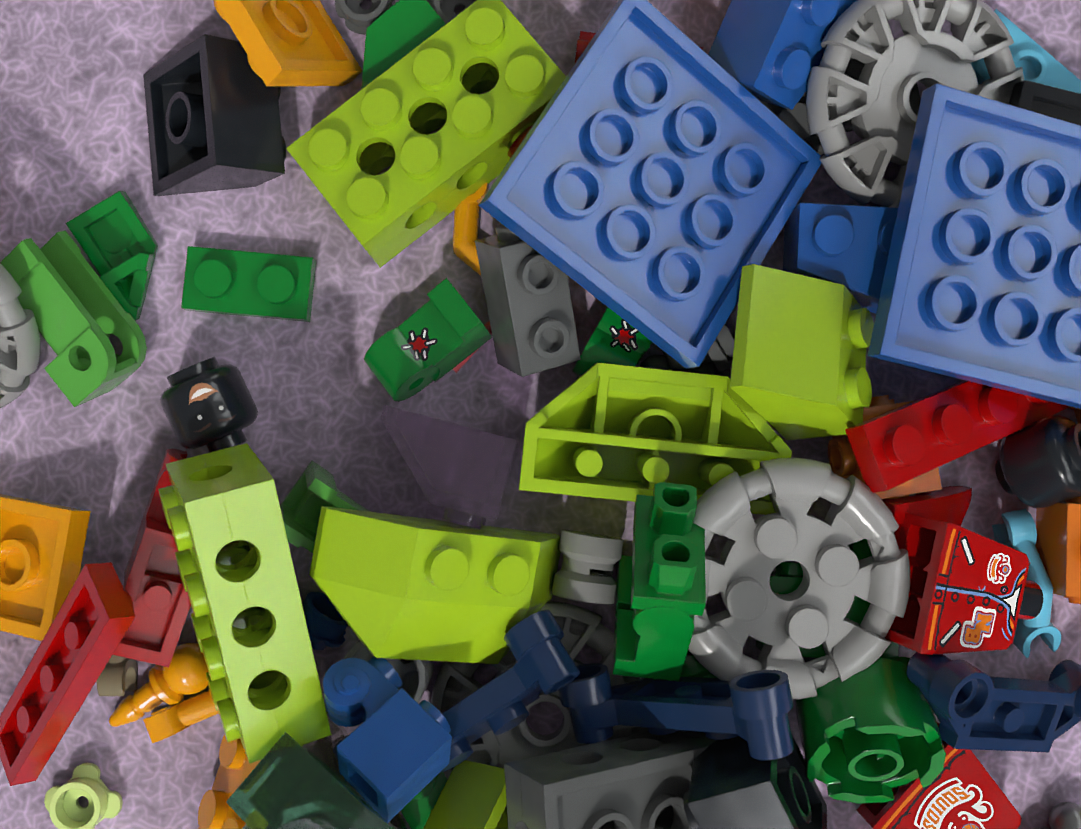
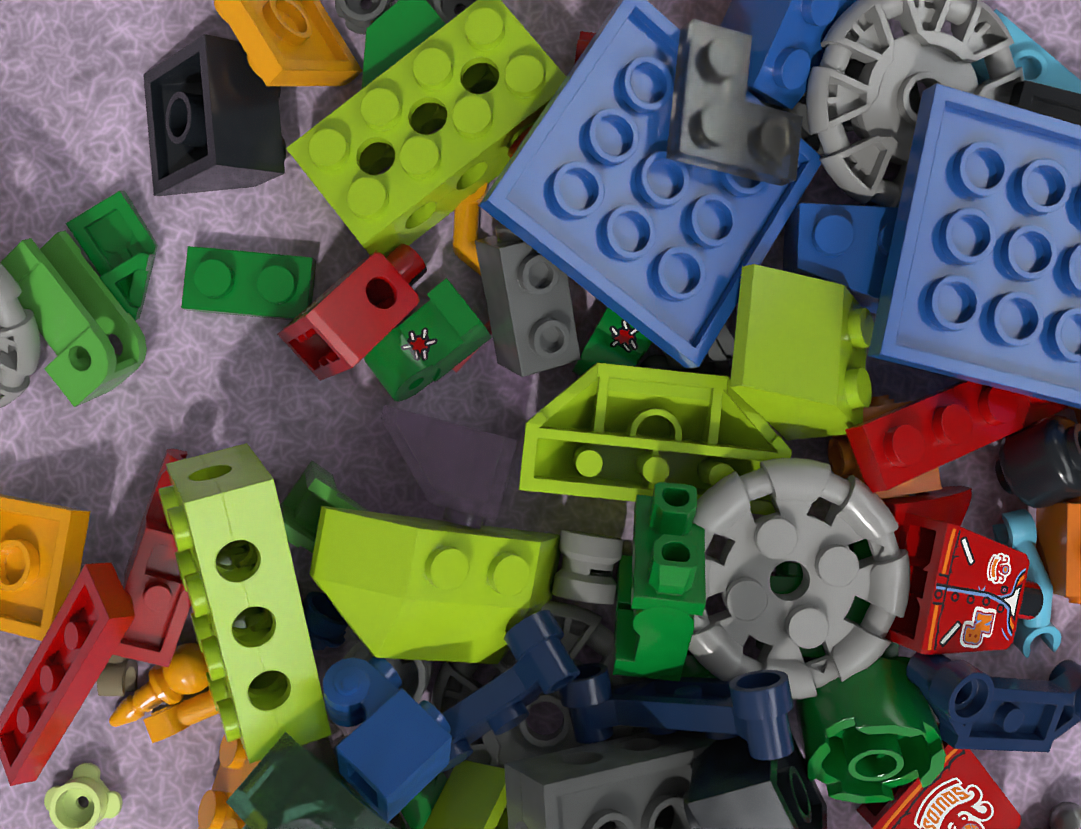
black head [160,357,258,453] -> none
none -> red torso [277,244,427,381]
none -> clear smoke plate [666,19,803,186]

